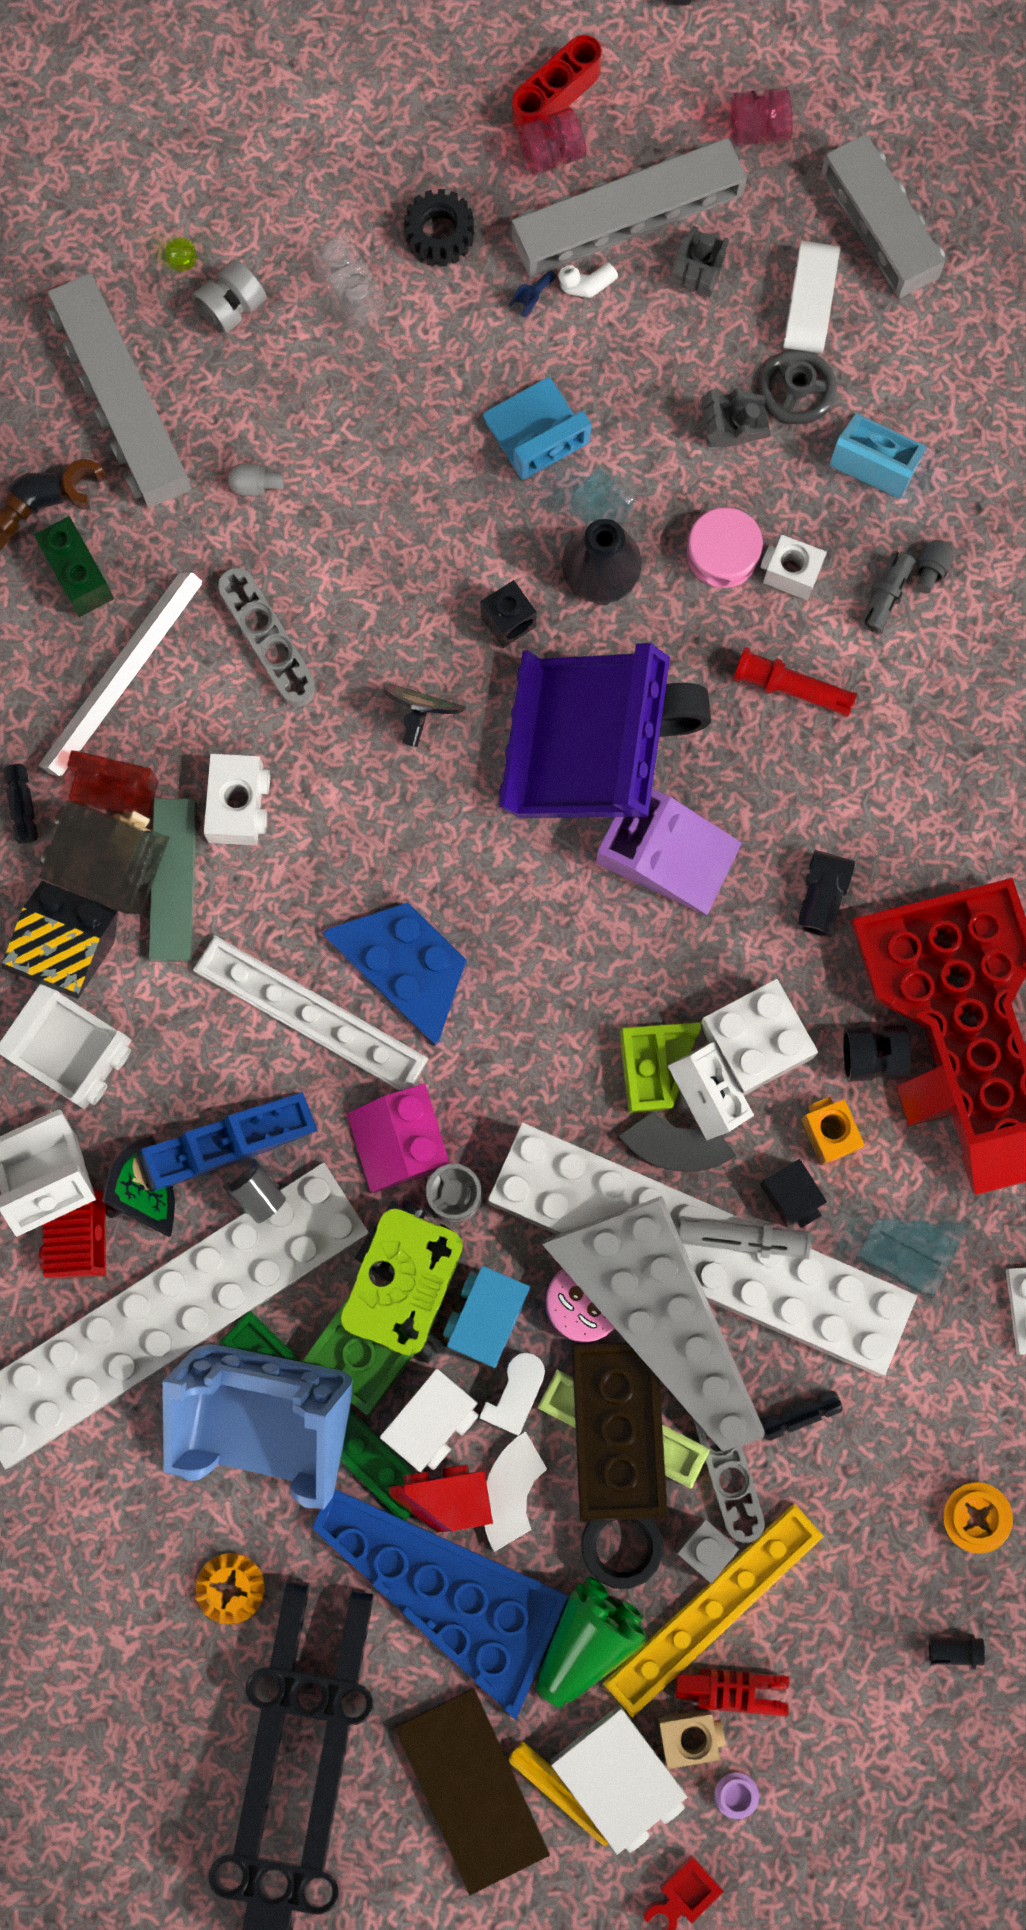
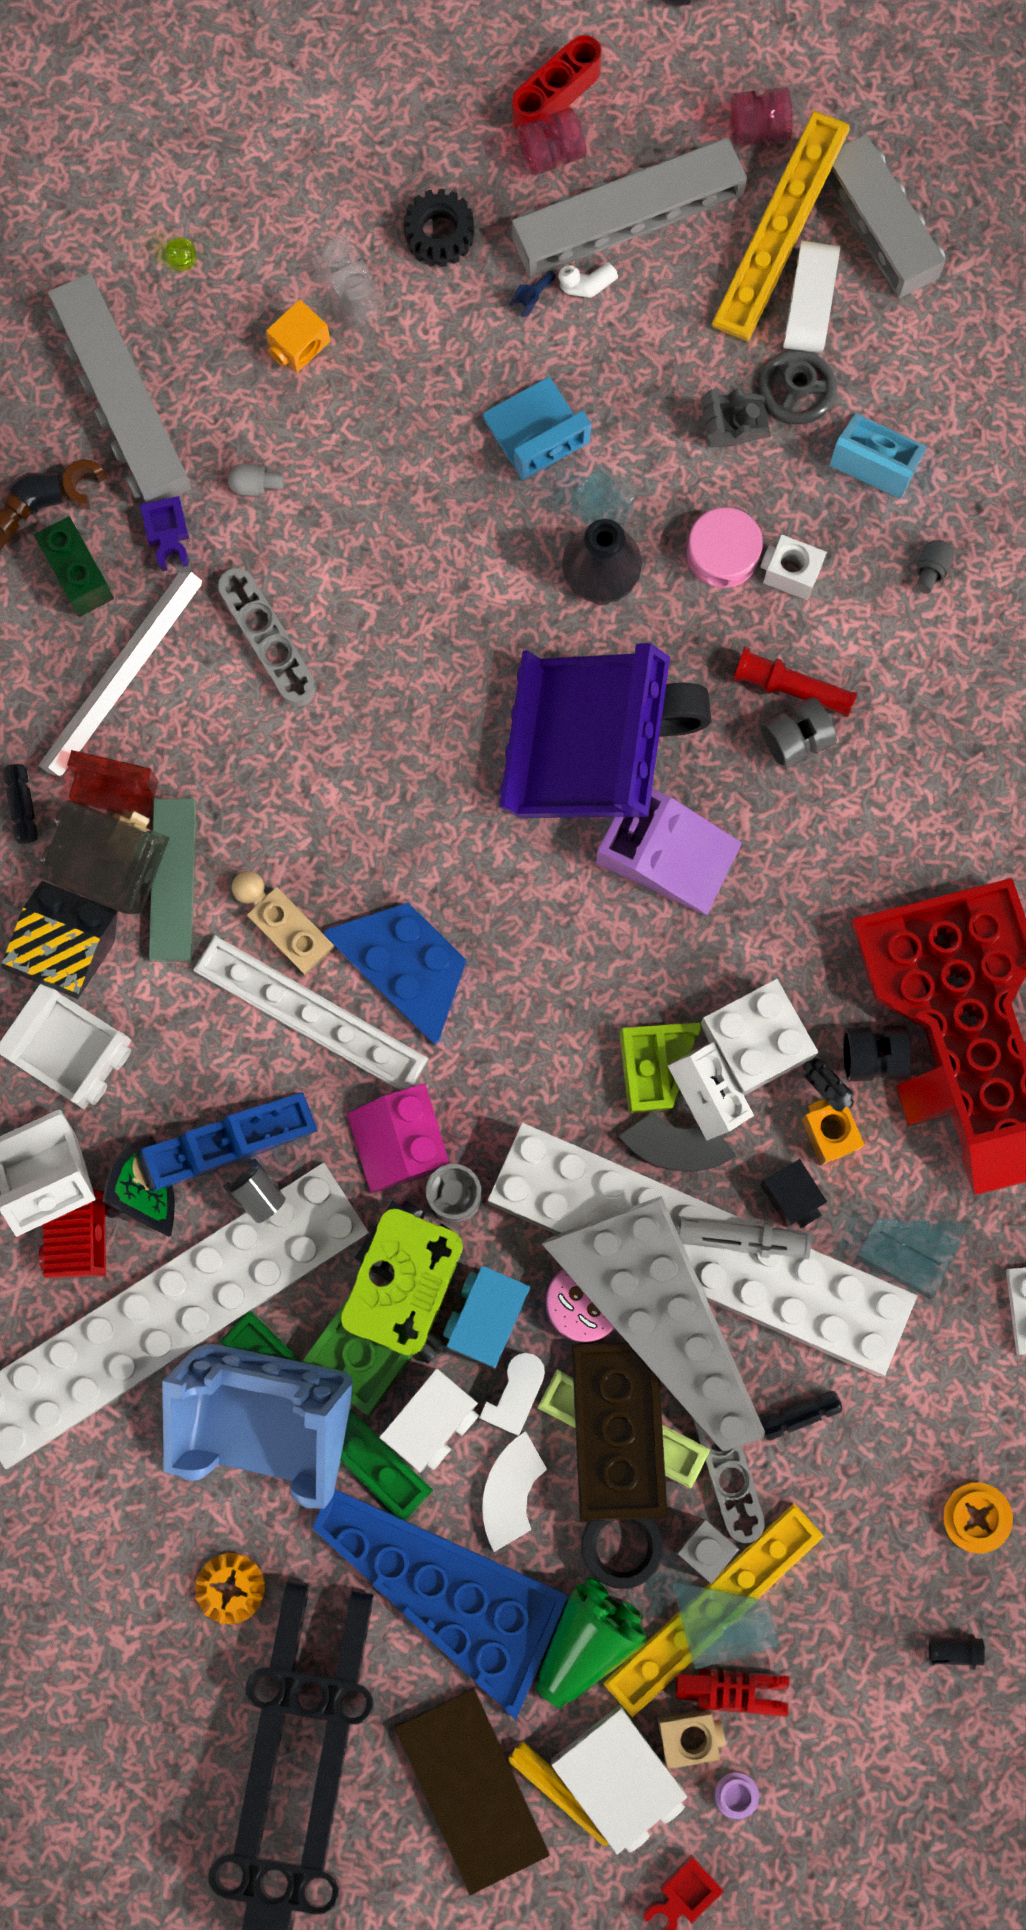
light grey wheel [191,259,267,336] -> none
white brick [204,754,270,846] -> none
black shield [384,683,466,747] -> none
red slope [389,1464,493,1532] -> none
black brick [480,580,537,648] -> none
dark grey hand [668,226,729,297] -> none
black piece [796,850,855,937] -> none
dark grey pin [859,551,916,634] -> none
none -> dark purple plate [140,496,189,571]
none -> tan plate [232,871,334,975]
none -> light orange brick [266,299,330,373]
none -> clear light blue wing [671,1582,780,1669]
none -> yellow tile [712,110,850,342]
none -> dark grey wheel [760,696,837,769]
none -> black axle [803,1058,854,1112]

